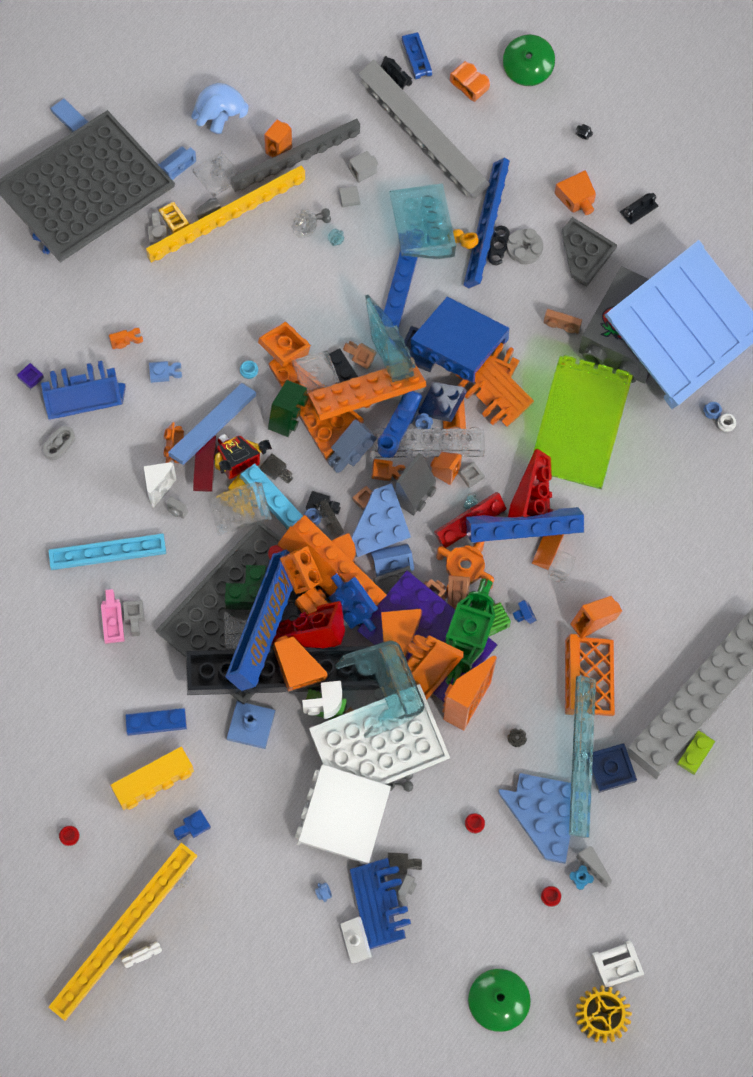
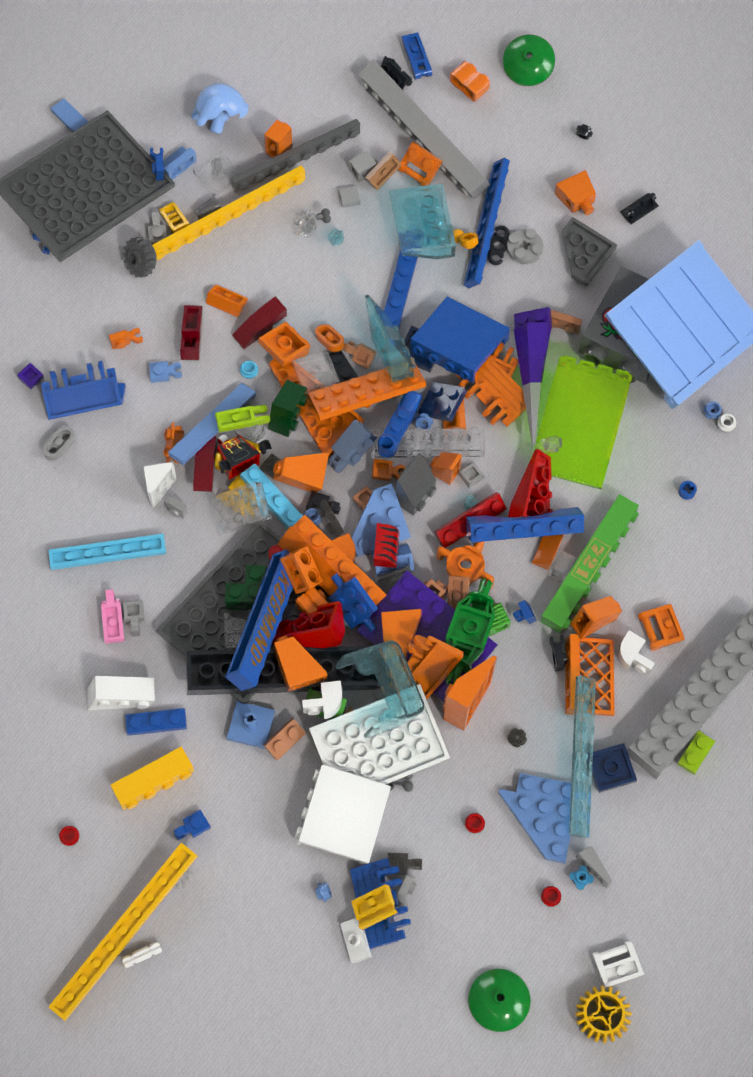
none -> white wedge [87,676,155,711]
none -> dark grey gear [123,237,157,278]
none -> blue plate [150,147,164,181]
none -> dark red slope [180,305,203,360]
none -> orange slope [206,285,248,317]
none -> lime hinge [215,405,270,433]
none -> dark red slope [232,296,287,350]
none -> clear brick [235,424,265,443]
none -> nougat plate [263,718,306,760]
none -> orange slope [273,453,329,492]
none -> orange plate [315,324,345,352]
none -> yellow plate [351,884,397,930]
none -> medium nougat plate [365,152,402,190]
none -> red brick [374,523,400,568]
none -> orange plate [398,142,443,189]
none -> dark purple plate [513,307,552,446]
none -> clear piece [519,436,562,454]
none -> bright green brick [540,494,639,633]
none -> black plate [549,635,567,672]
none -> white brick [618,631,655,675]
none -> orange plate [638,604,685,651]
none -> blue bush [678,481,697,500]

